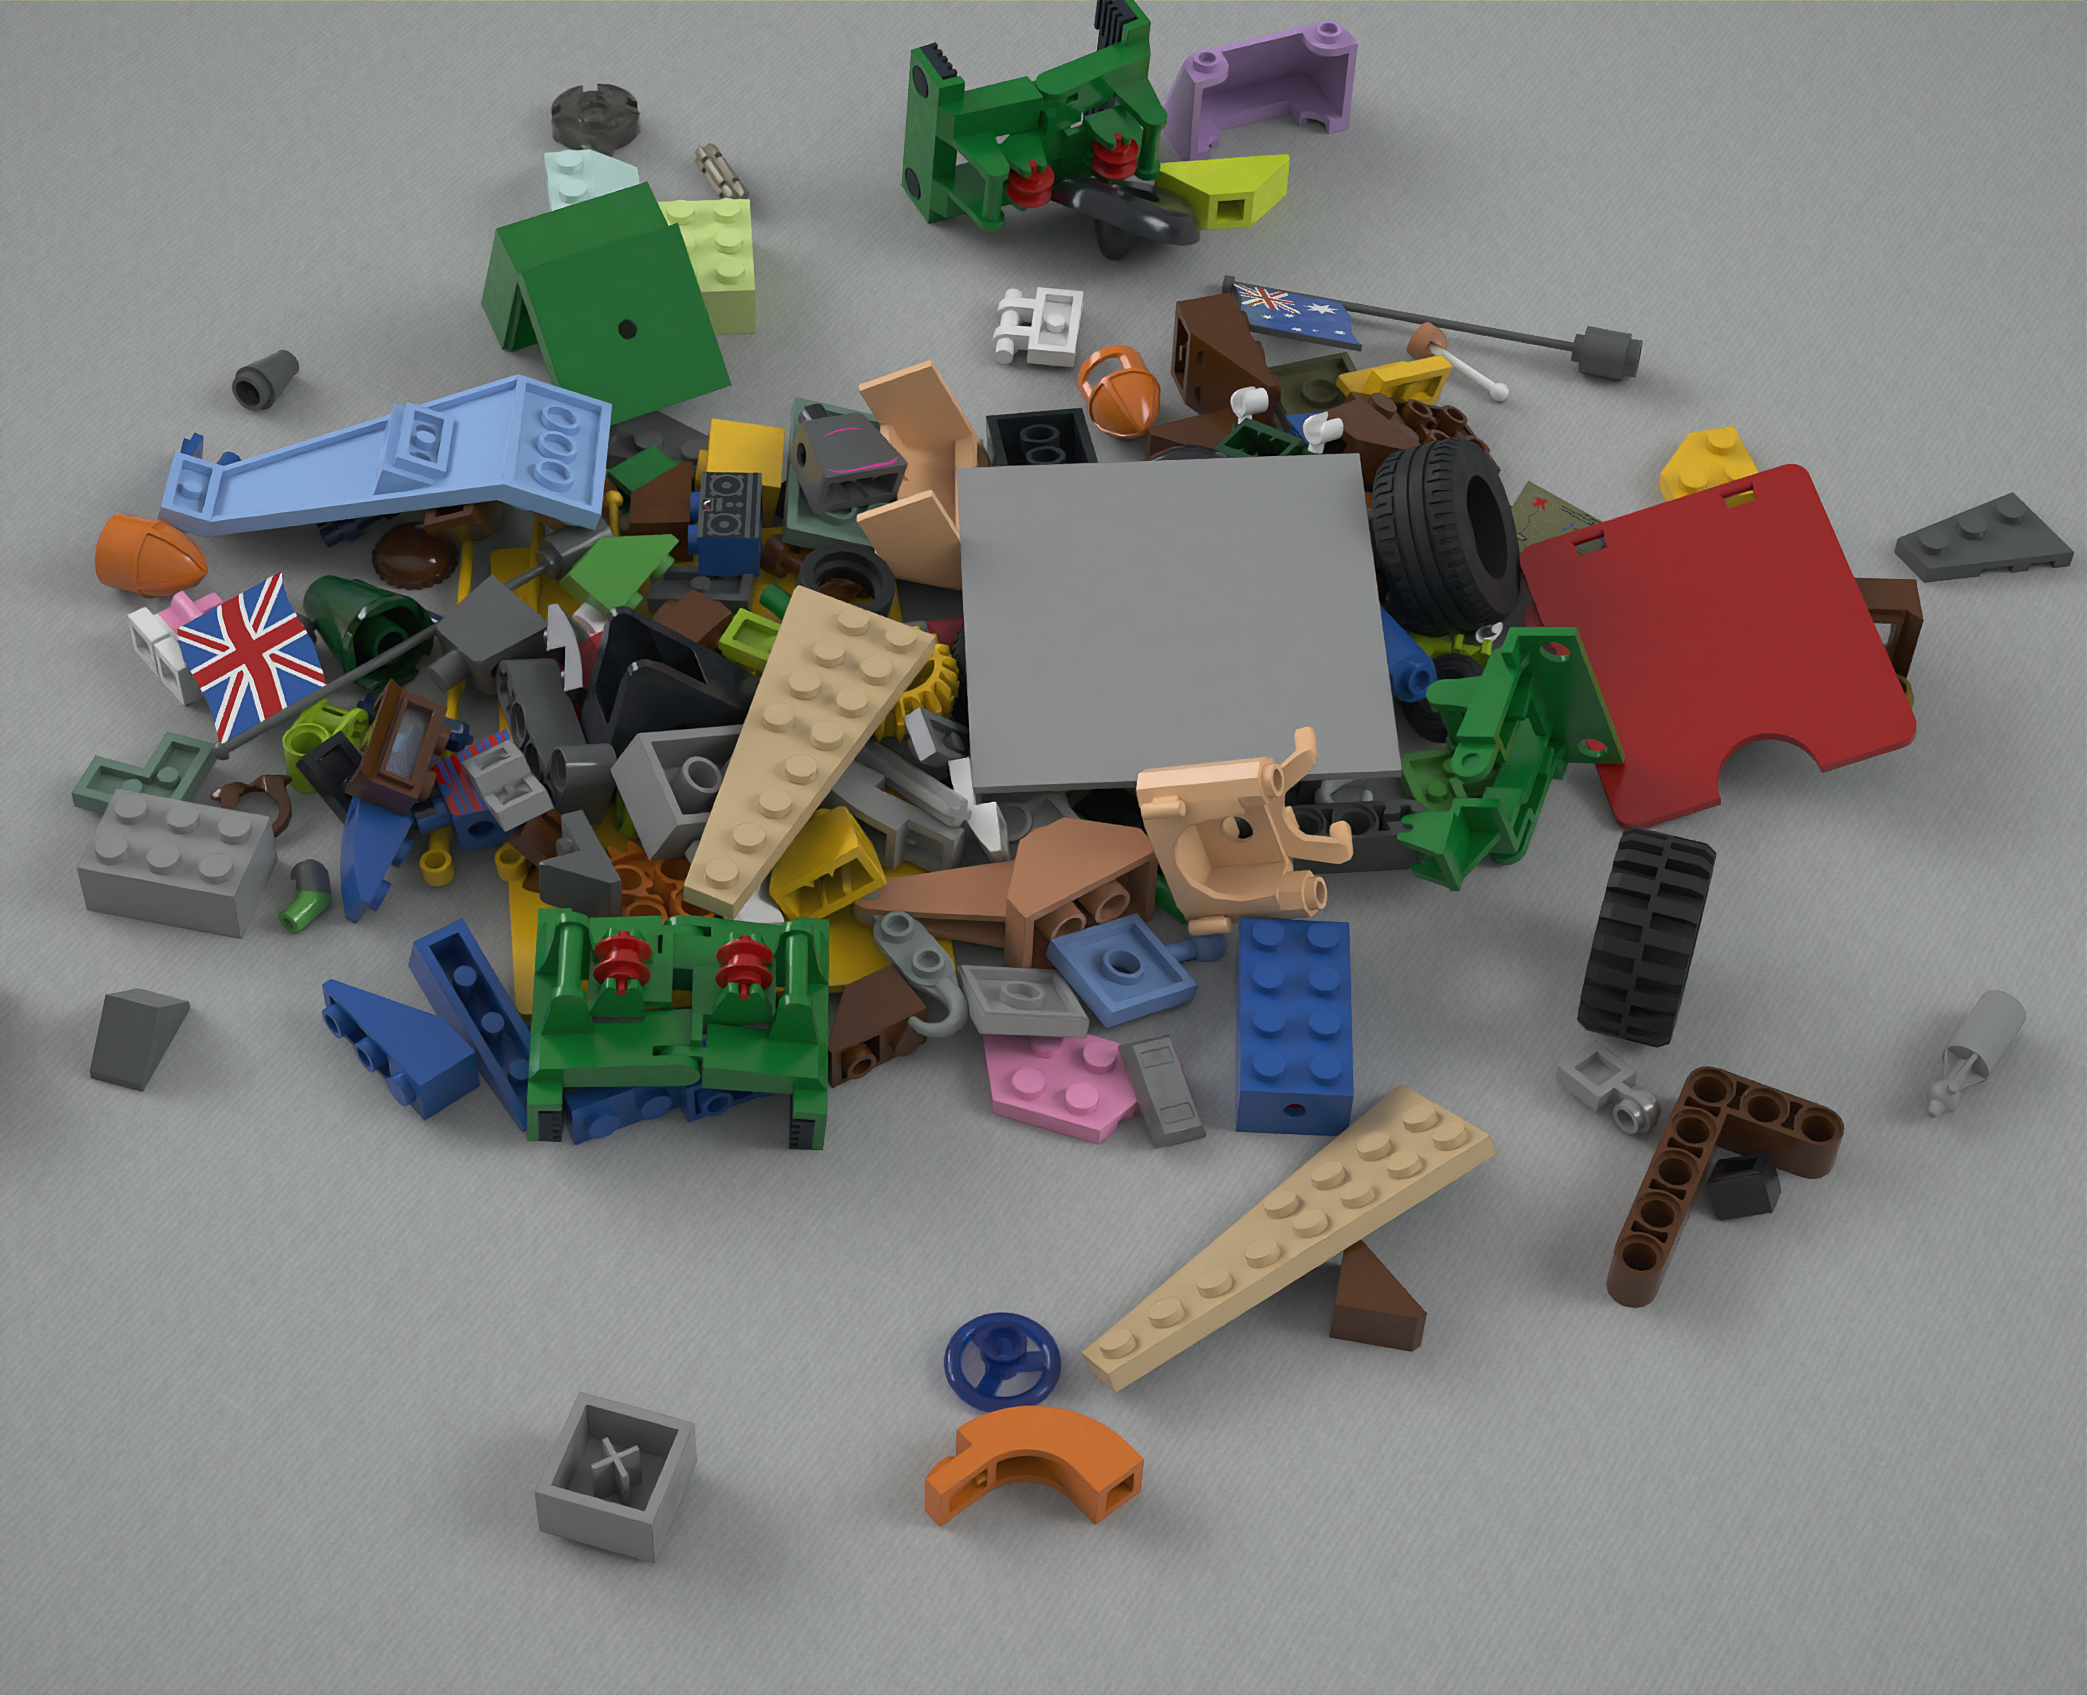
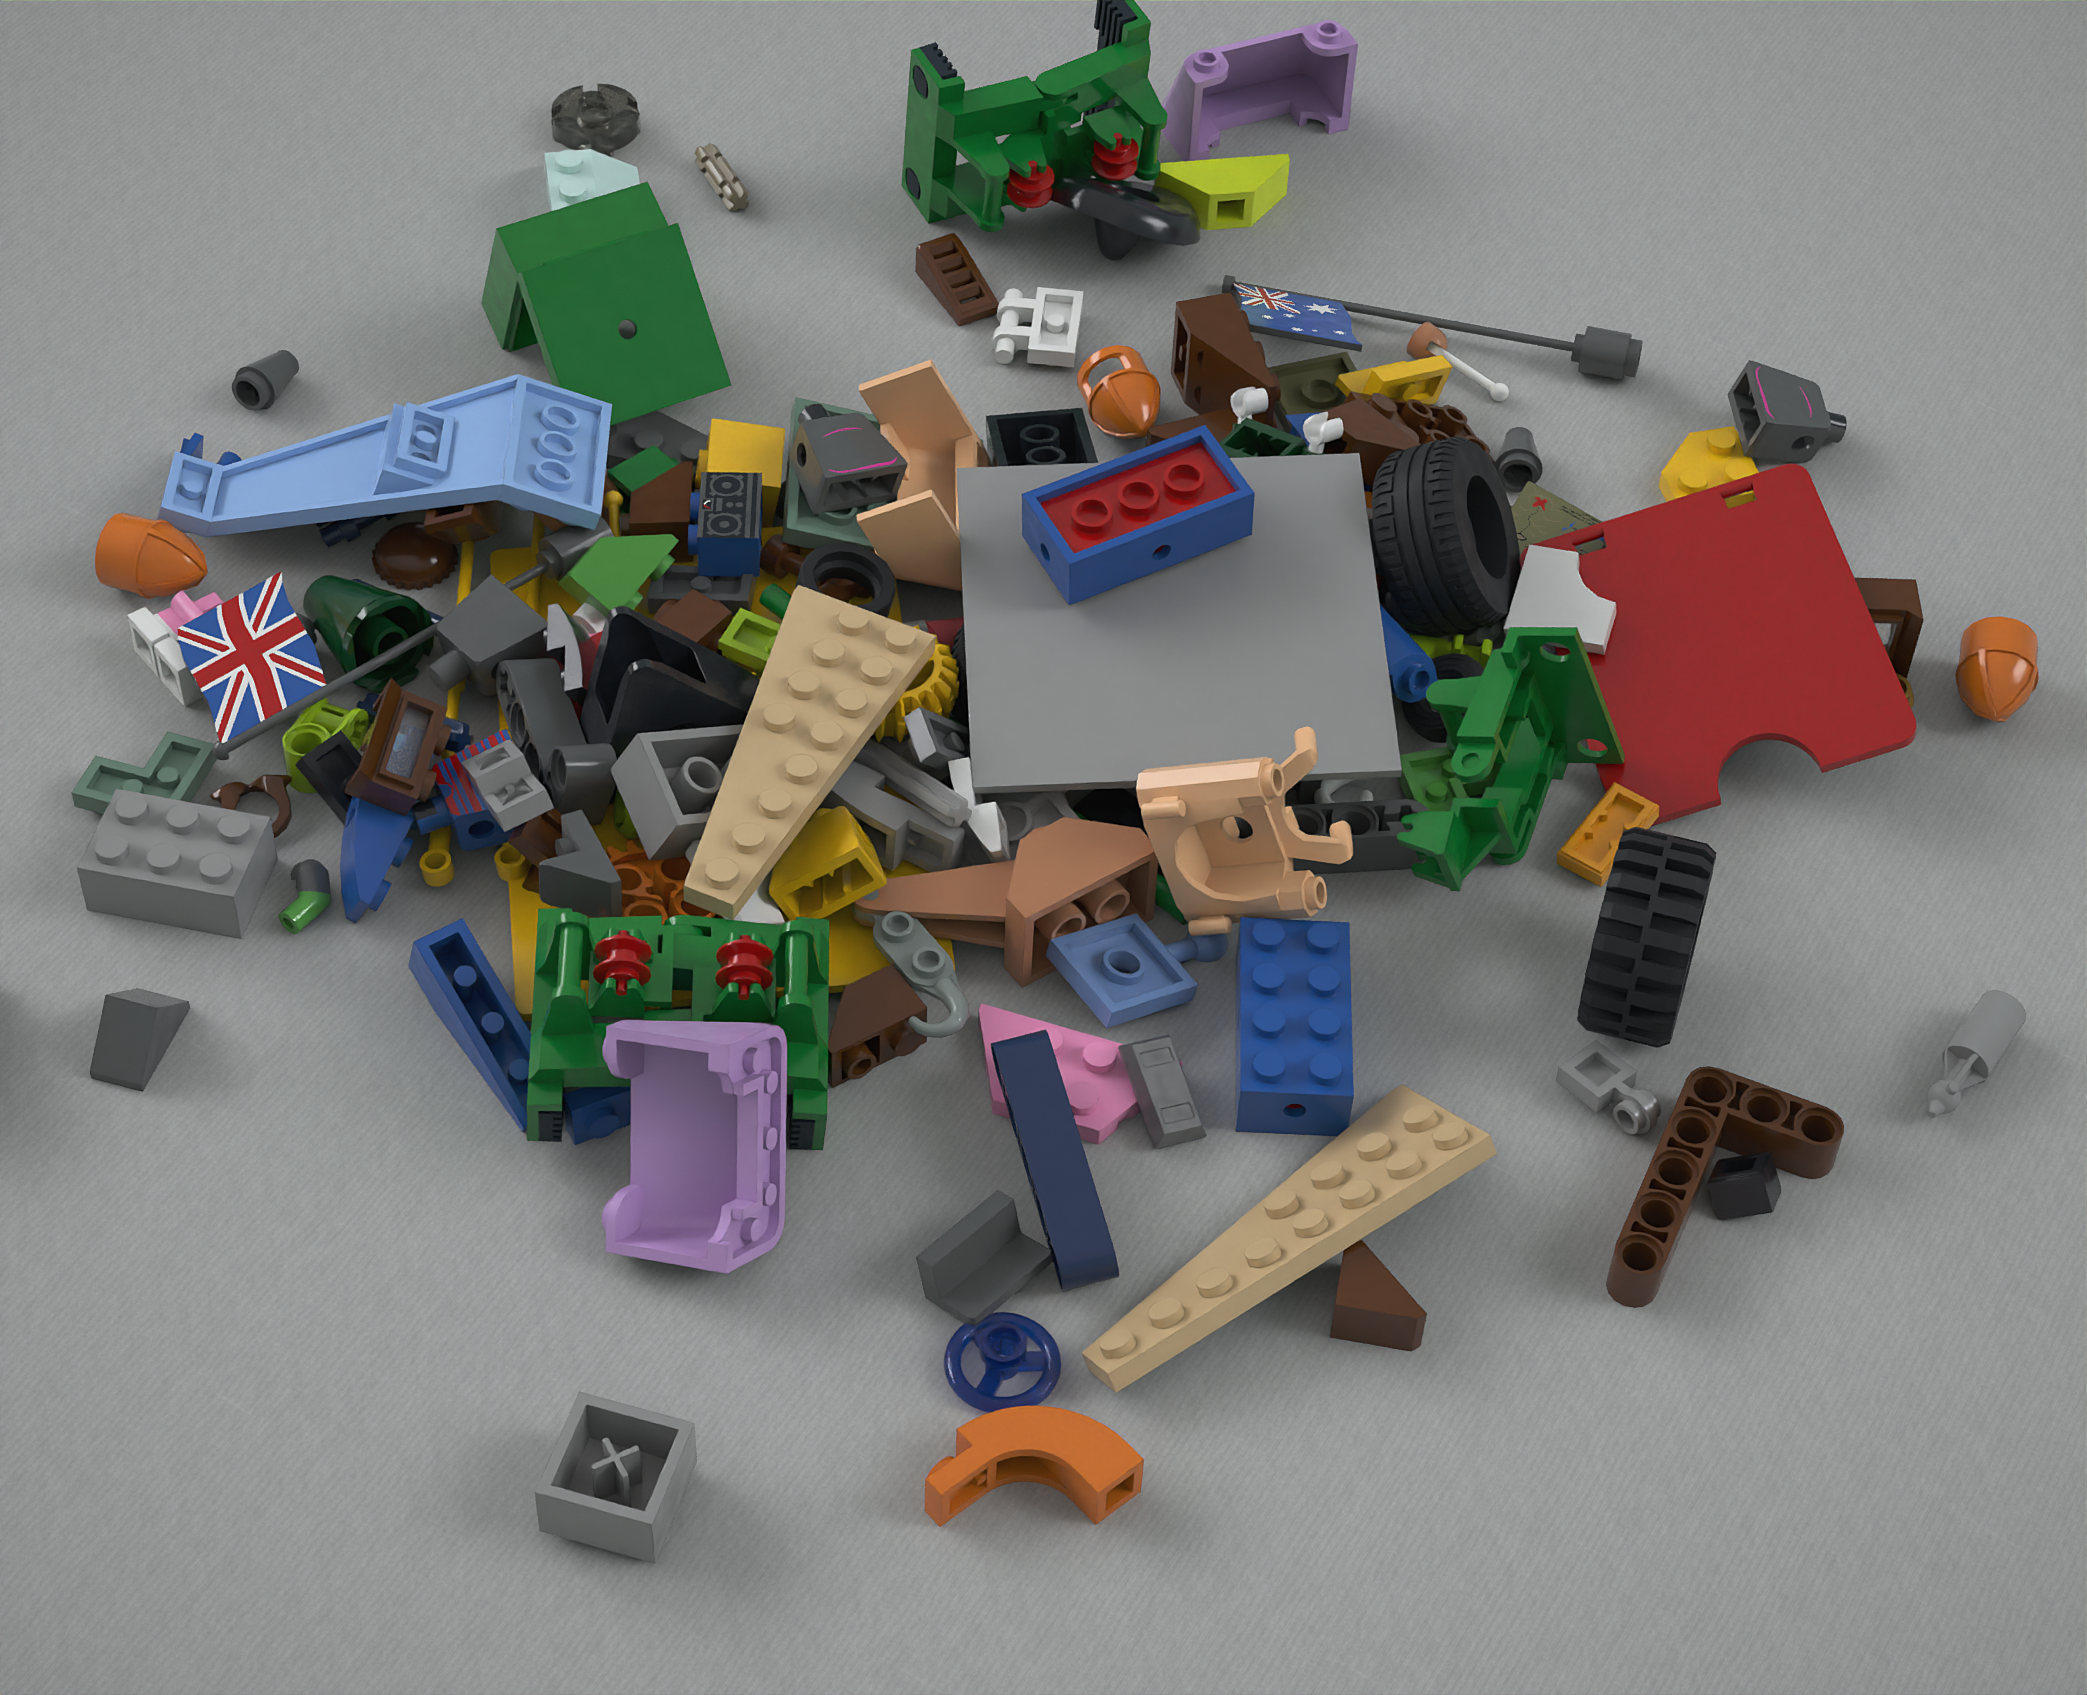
blue slope [322,979,480,1120] -> none
yellowish green brick [658,198,756,334] -> none
light grey plate [955,965,1090,1038] -> none
dark grey wing [1894,492,2074,583] -> none
none -> lavender windscreen [602,1020,787,1274]
none -> reddish brown slope [915,233,999,327]
none -> dark grey panel [916,1190,1053,1327]
none -> dark blue beam [991,1029,1119,1292]
none -> brick [1022,425,1255,605]
none -> dark grey cone [1494,427,1543,492]
none -> white tile [1504,545,1617,655]
none -> light orange plate [1557,782,1659,887]
none -> dark grey torso [1727,360,1847,462]
none -> orange helmet [1955,616,2039,723]

